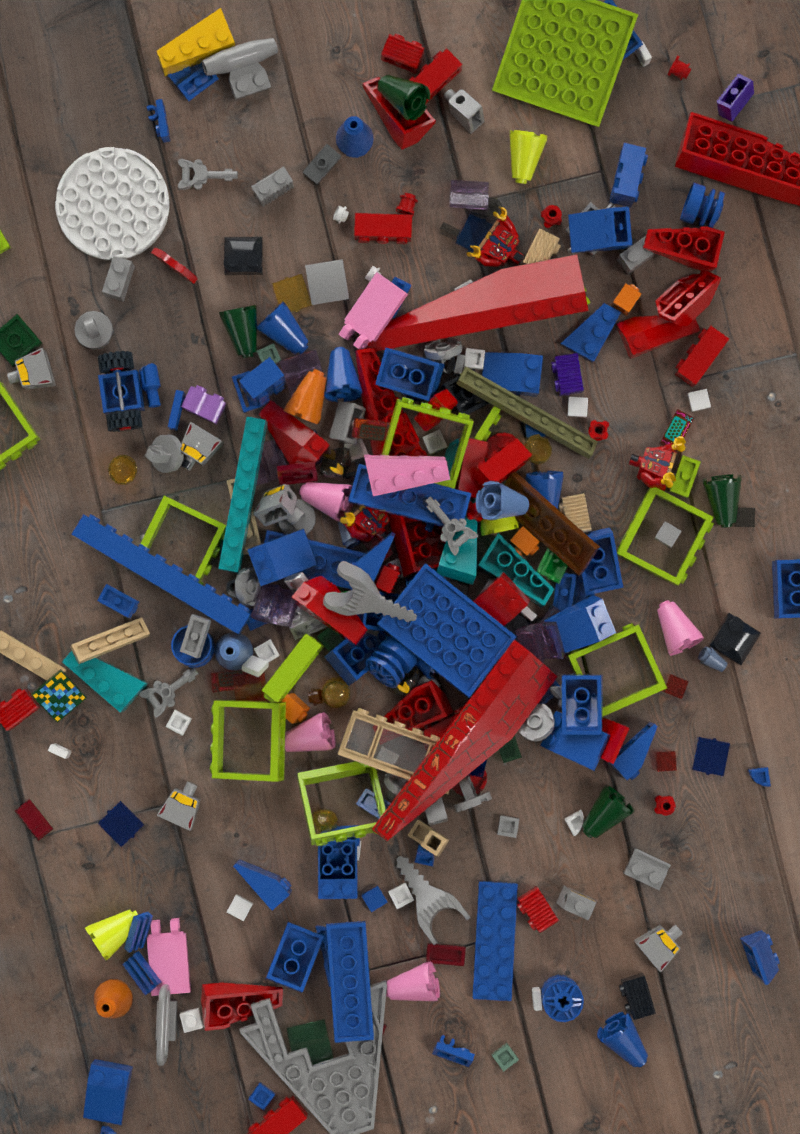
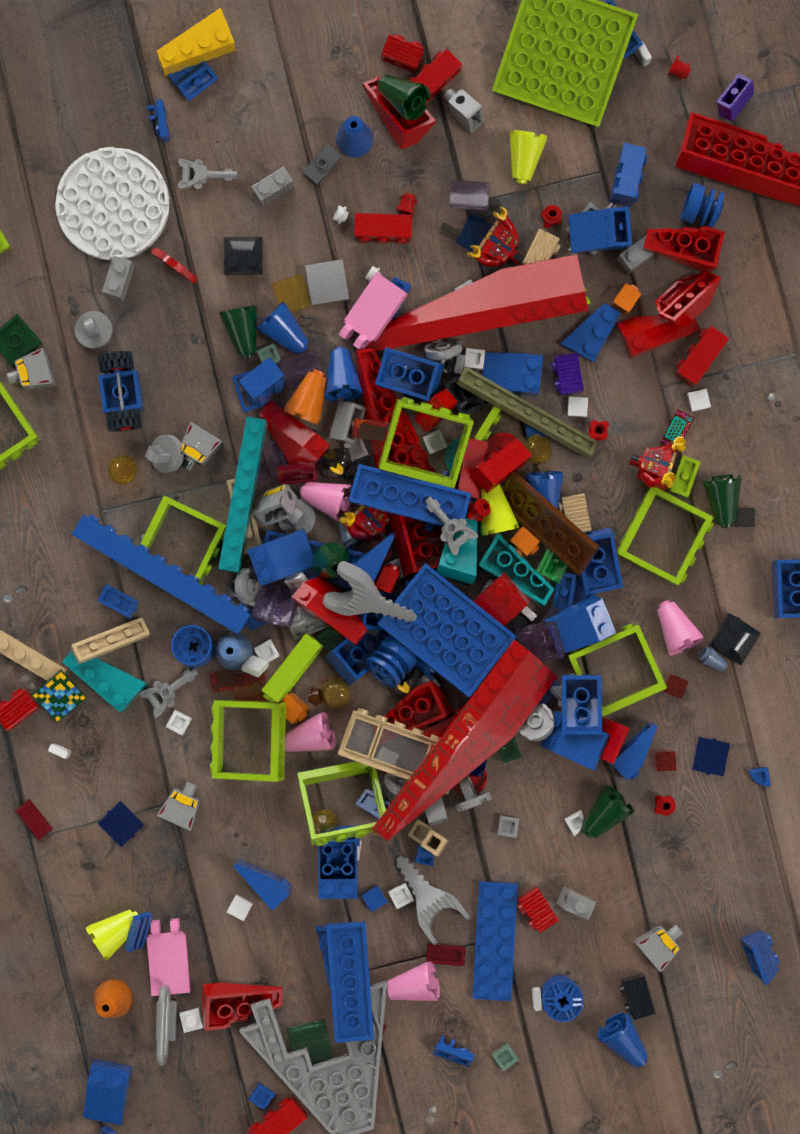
blue tile [122,951,161,995] -> none
blue arm [139,363,161,408] -> none
blue tile [168,390,186,431] -> none
light grey plate [180,614,211,658] -> none
medium lavender brick [181,385,227,425] -> none
light grey plate [202,38,278,100] -> none
blue slope [265,922,324,993] -> none
bright pink wedge [364,455,450,496] -> none
medium blue cone [476,481,529,520] -> none
light grey plate [623,848,671,890] -> none
light grey tile [654,522,681,548] -> none
none -> dark green cone [313,542,352,580]

